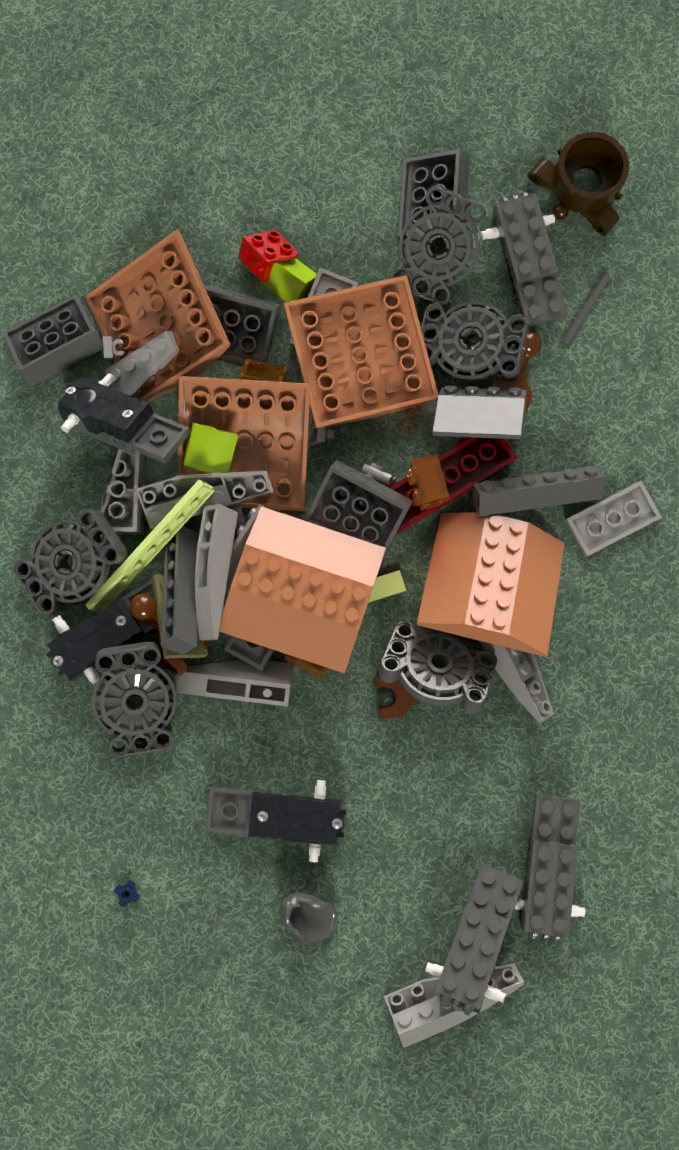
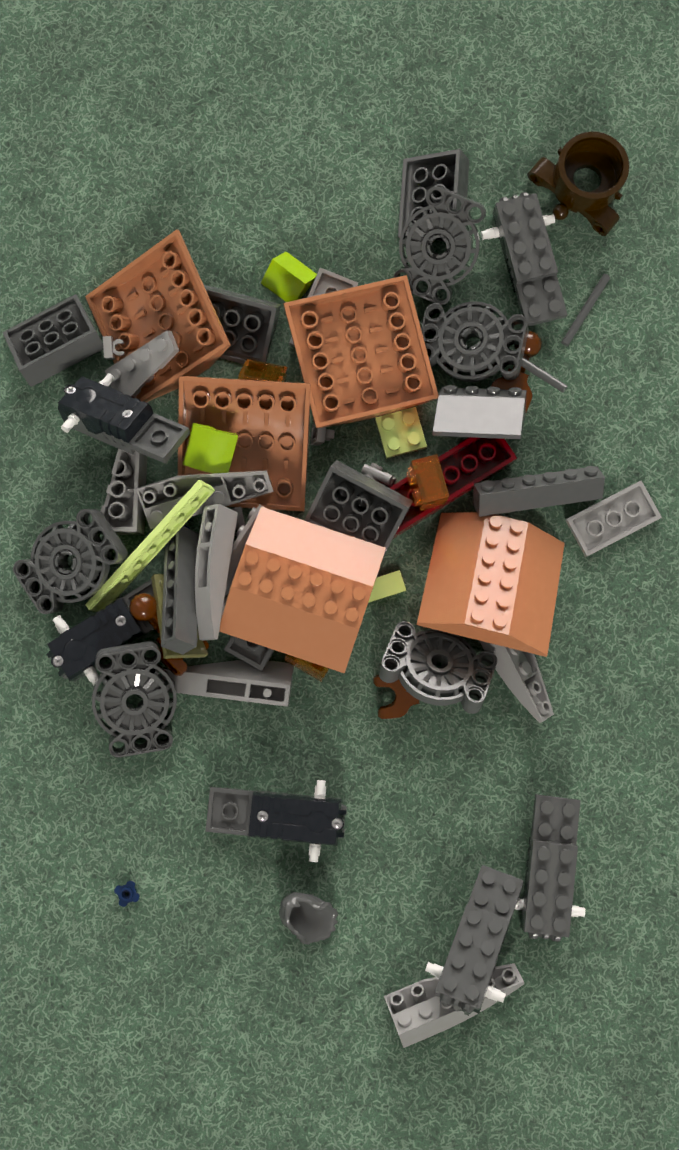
red bracket [238,230,299,283] -> none
none -> yellowish green plate [375,407,427,459]
none -> dark grey bar [509,348,568,393]

